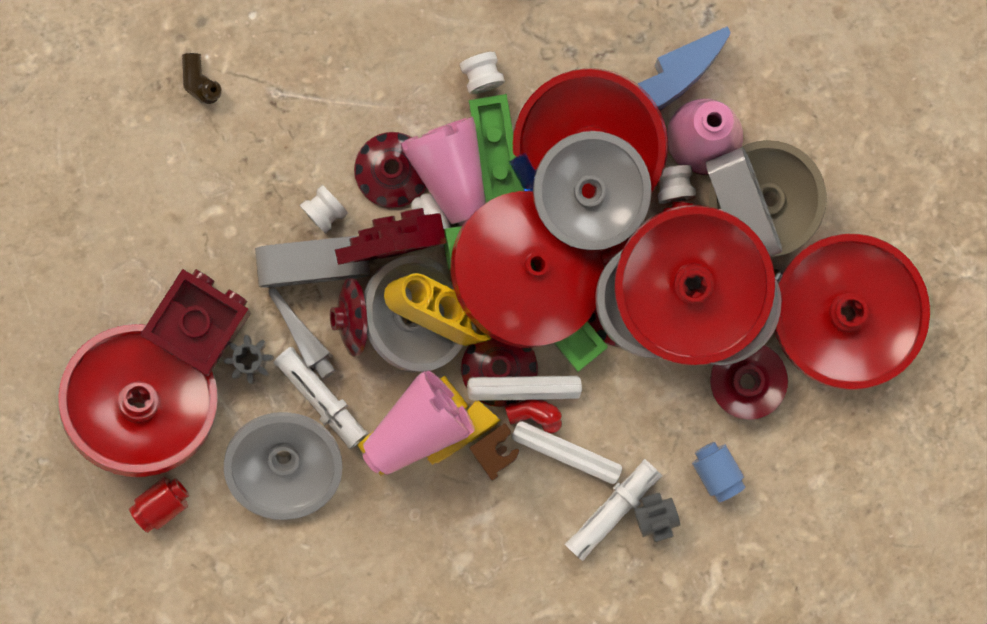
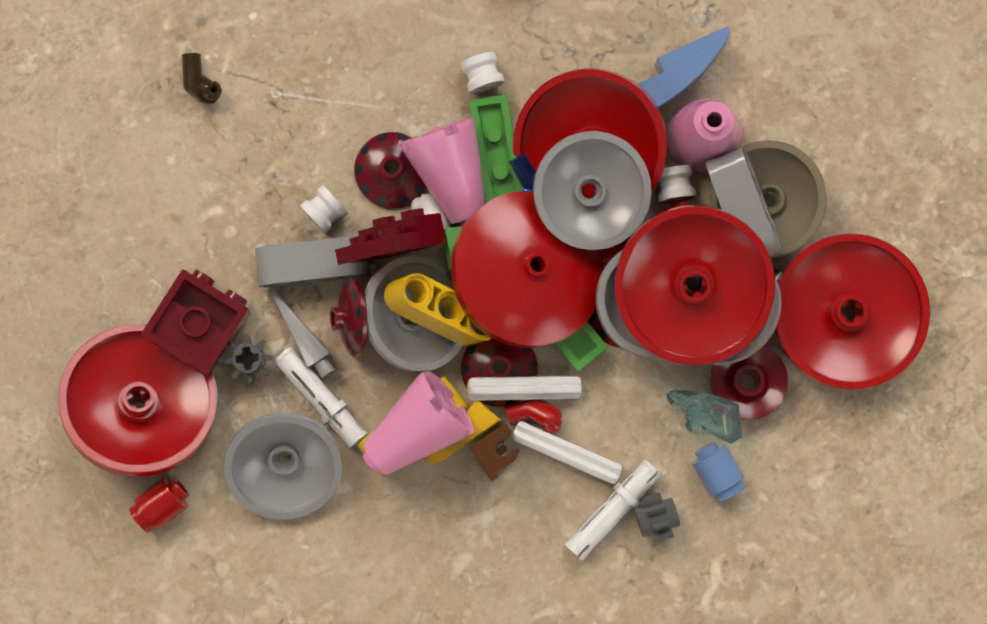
none -> clear light blue slope [666,389,742,444]

